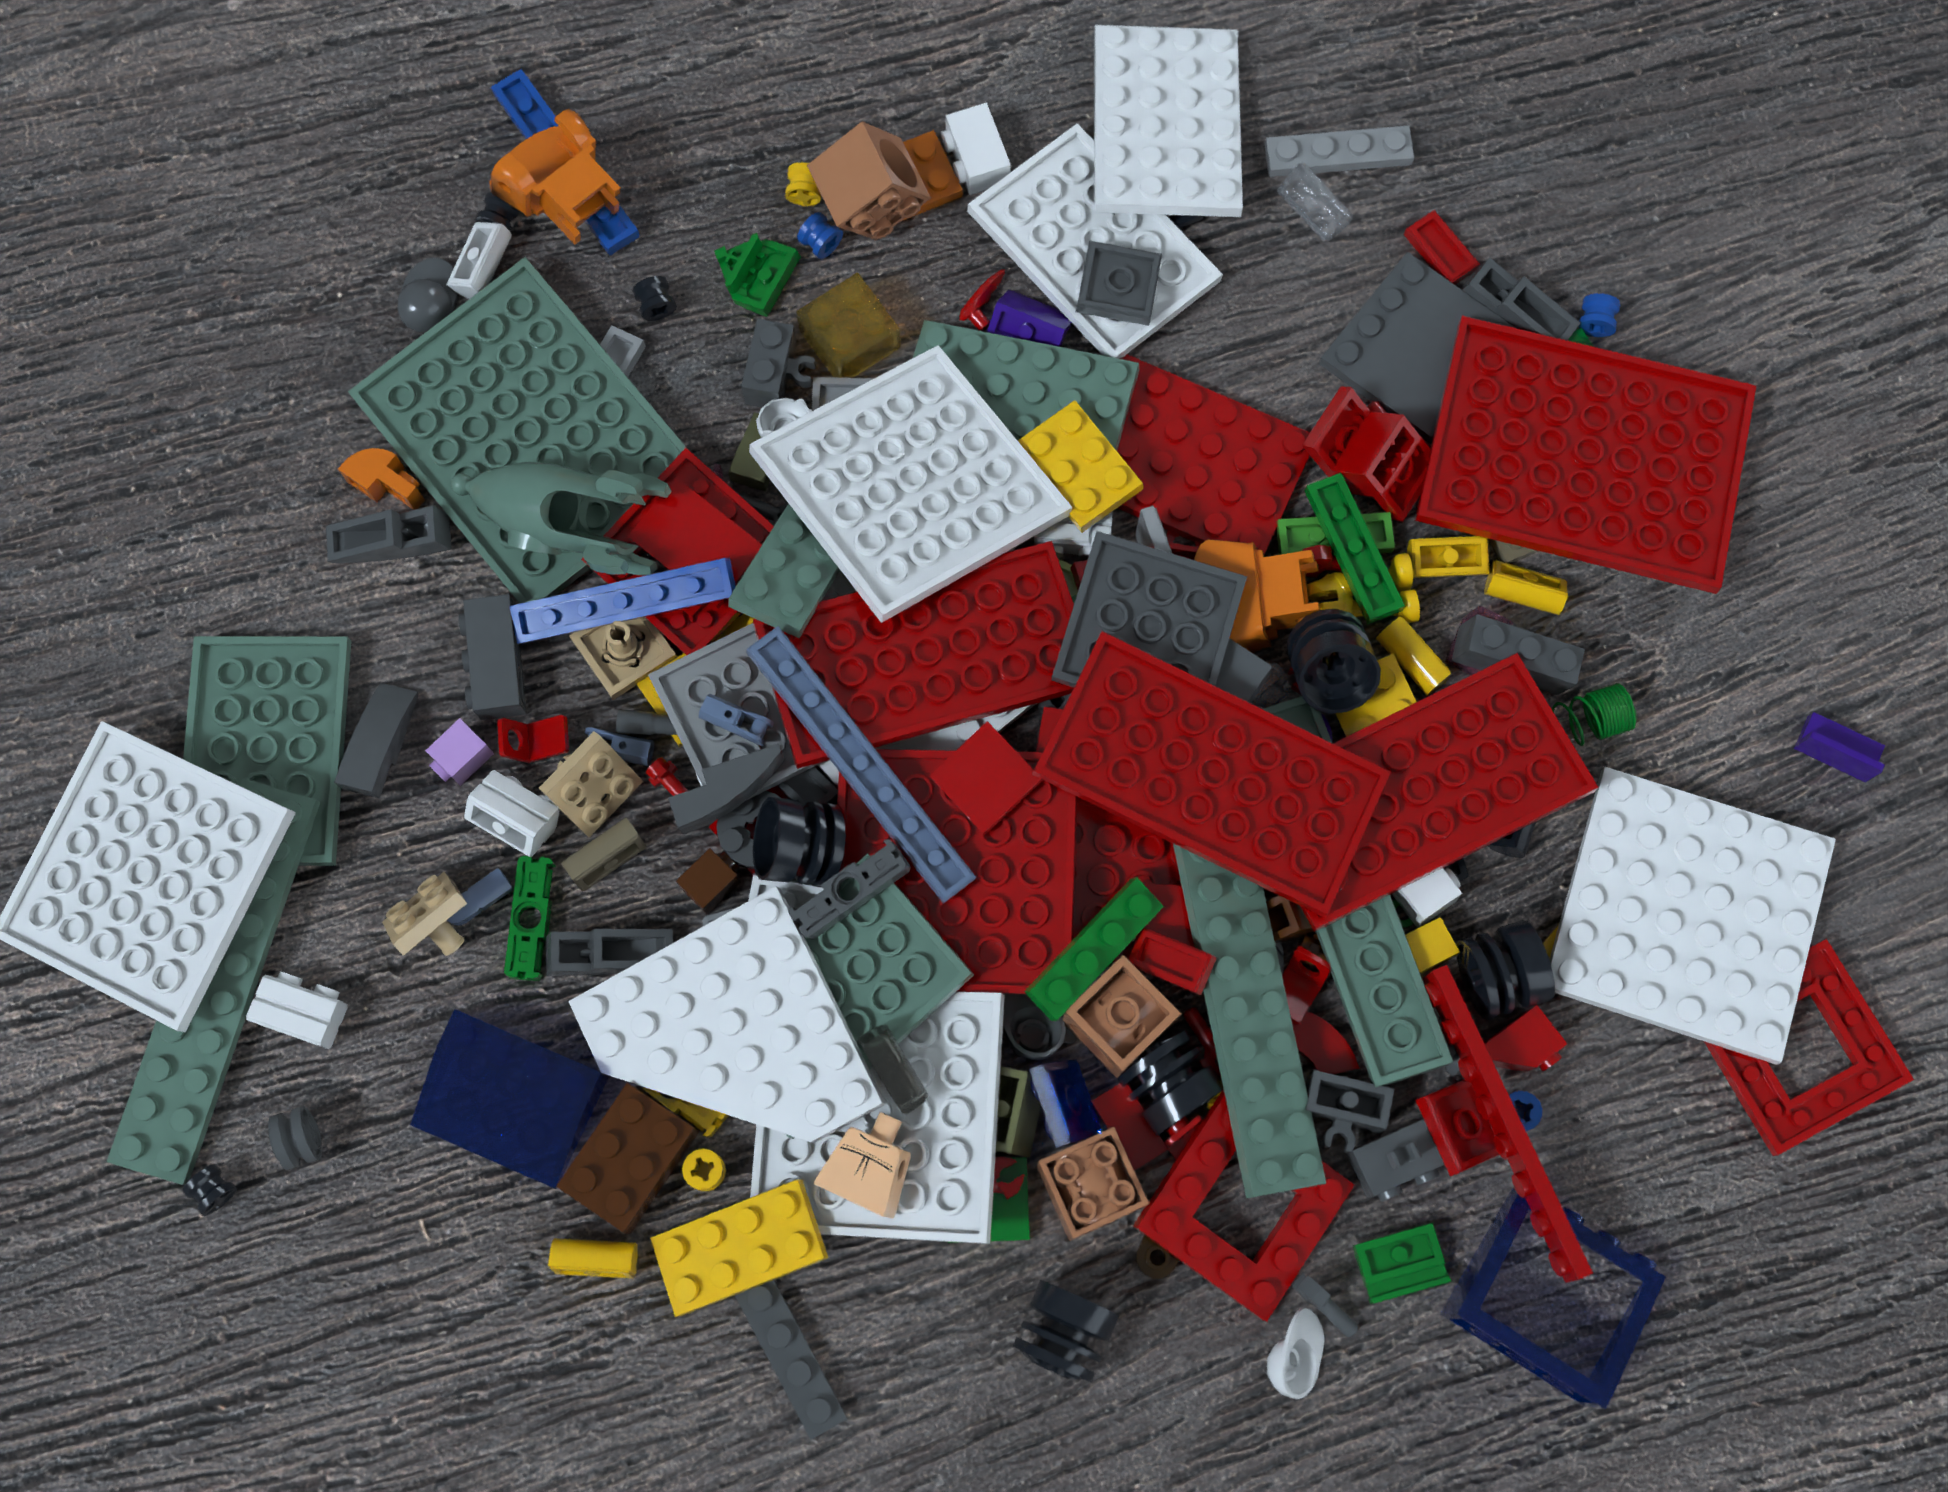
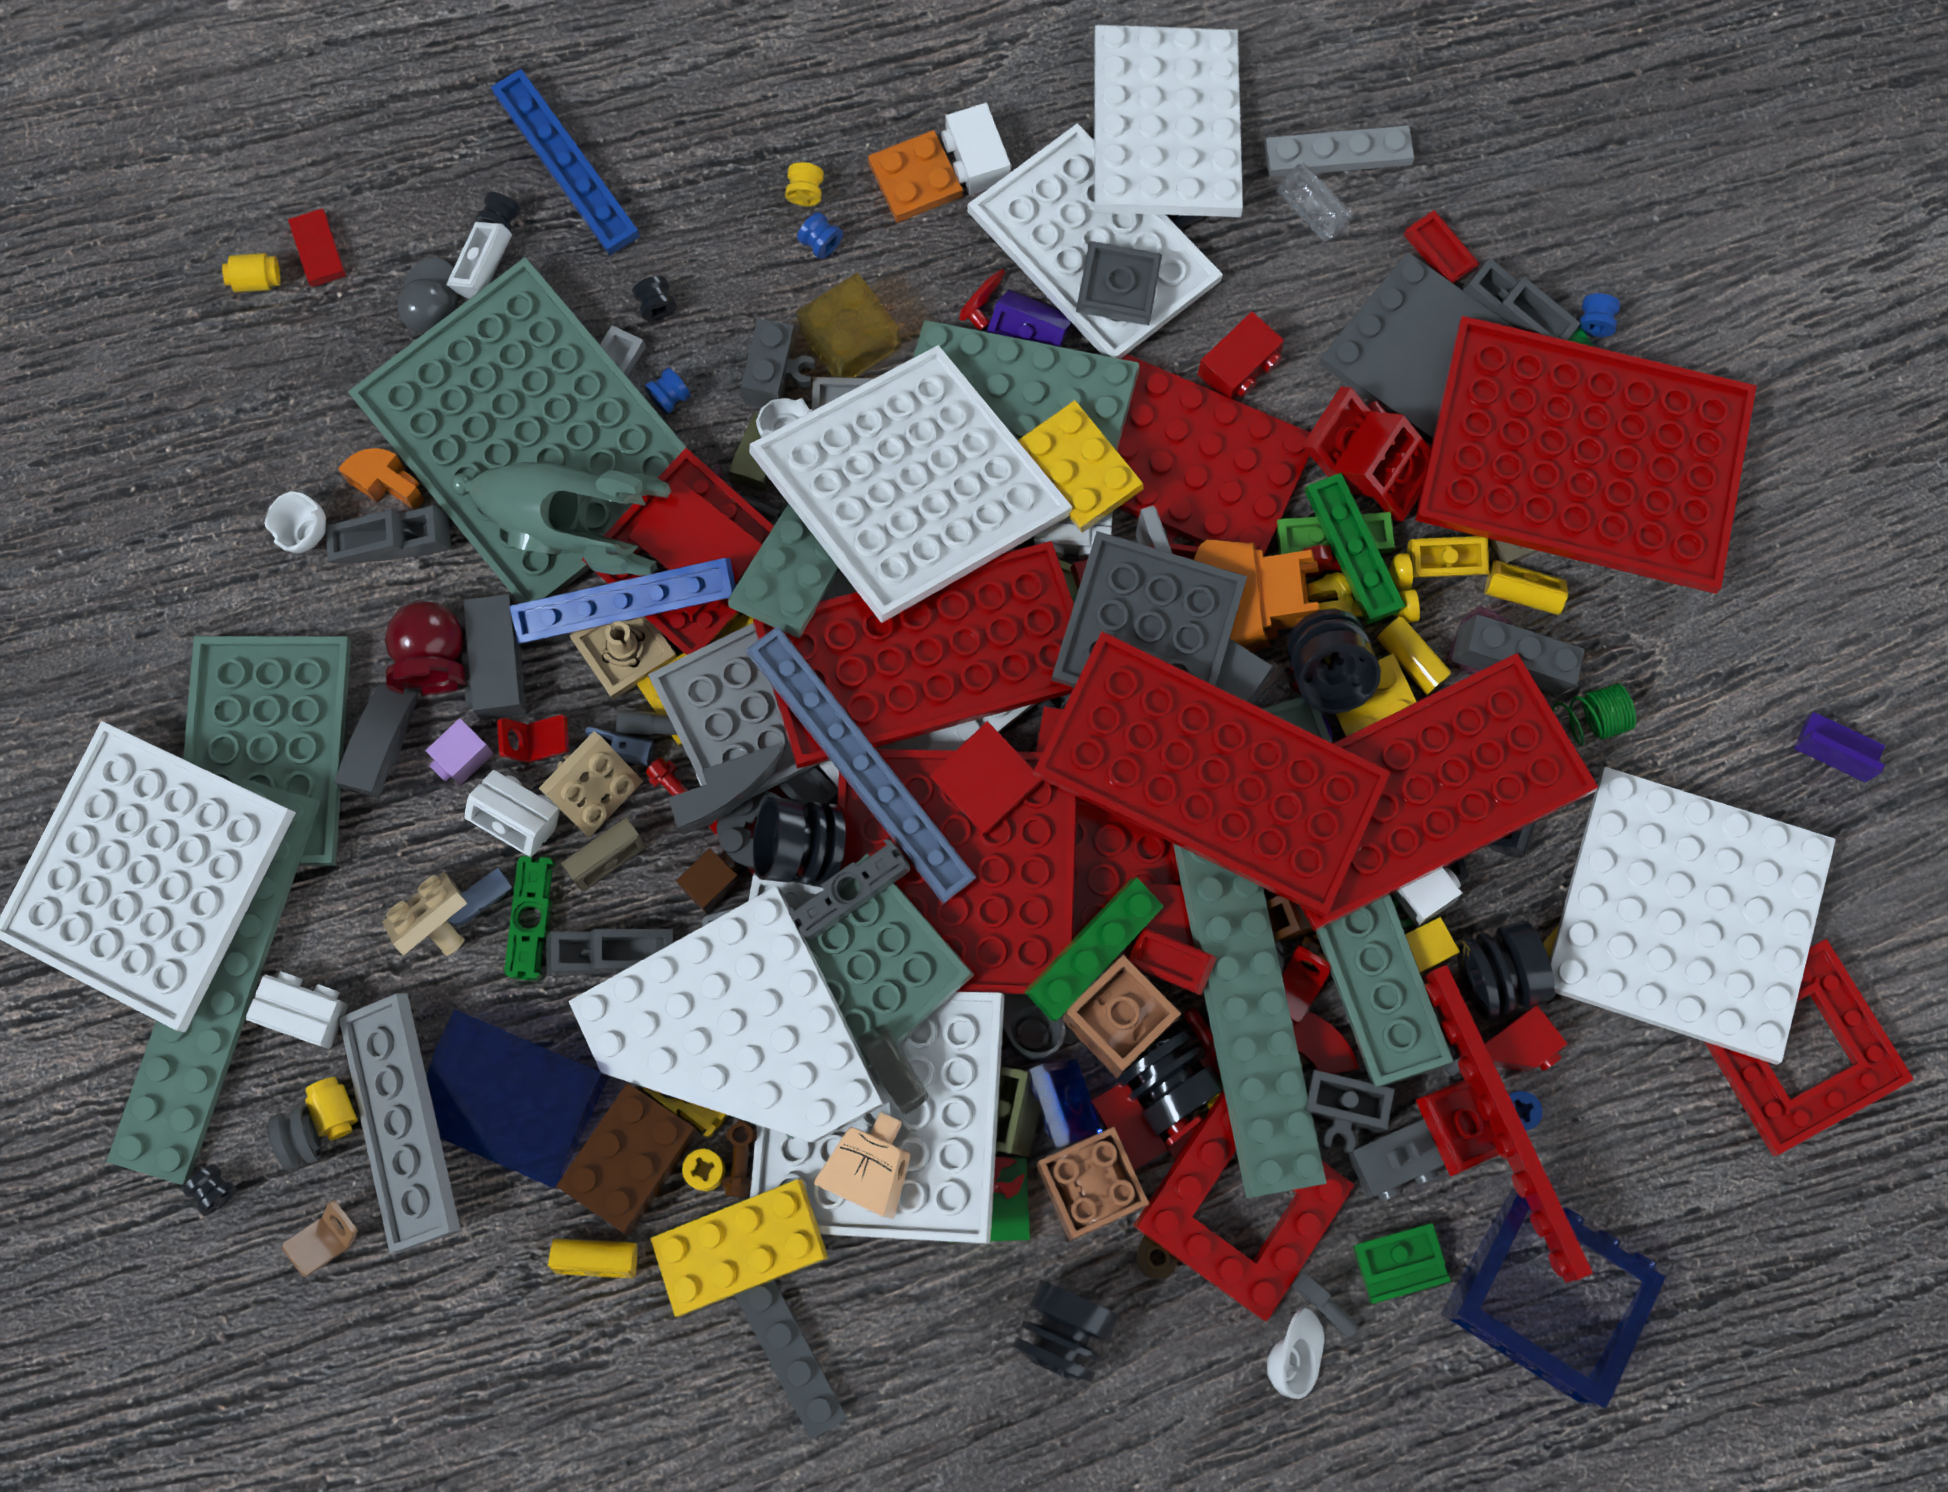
orange piece [489,108,621,245] -> none
sand blue bar [699,693,774,746] -> none
green slope [714,233,801,317] -> none
nougat brick [807,121,931,240] -> none
none -> yellow brick [222,253,281,293]
none -> white hair [265,491,326,554]
none -> medium nougat bracket [281,1200,358,1277]
none -> red tile [288,208,346,288]
none -> yellow brick [305,1077,358,1141]
none -> light grey plate [339,993,461,1254]
none -> dark red tile [384,600,466,696]
none -> blue wheel [644,367,691,415]
none -> reddish brown bar [722,1119,757,1198]
none -> red brick [1197,311,1285,400]

